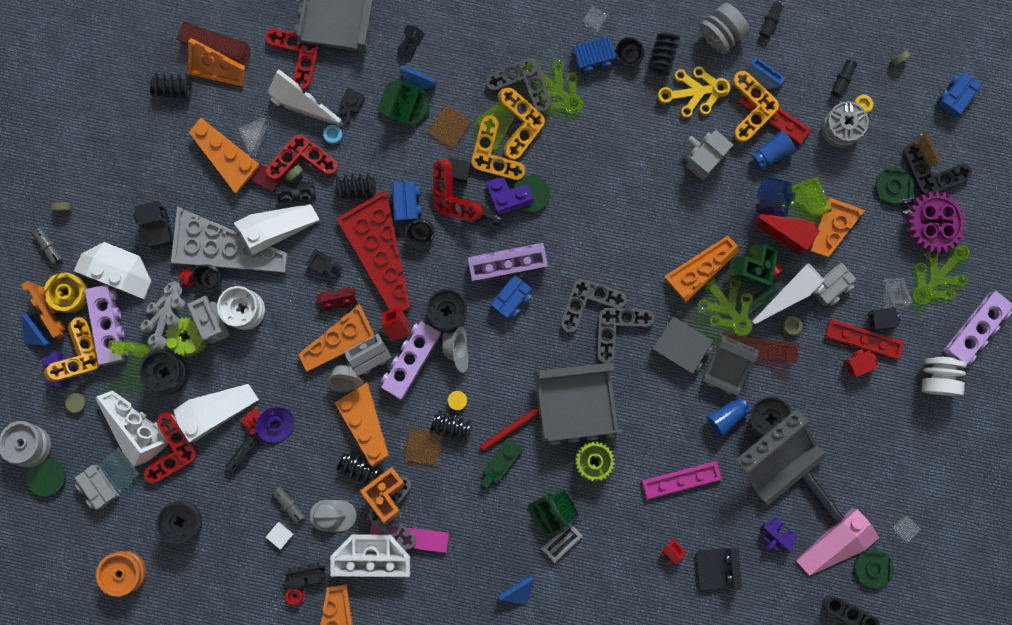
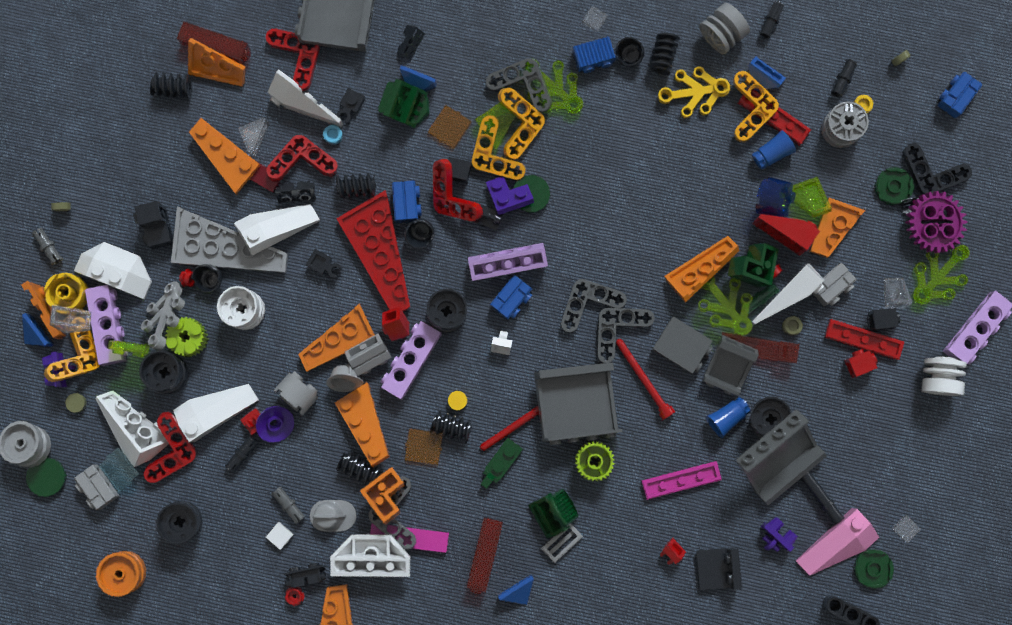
light grey panel [187,296,230,344] -> none
olive tile [285,165,303,183] -> none
dark red hinge [316,286,358,312] -> none
light grey piece [442,326,469,373] -> none
light grey brick [686,130,733,181] -> none
clear orange piece [915,131,941,169] -> none
none -> clear slope [50,305,92,333]
none -> light grey brick [273,371,318,416]
none -> clear red brick [467,517,503,594]
none -> white tile [491,331,512,355]
none -> red piece [616,339,675,420]

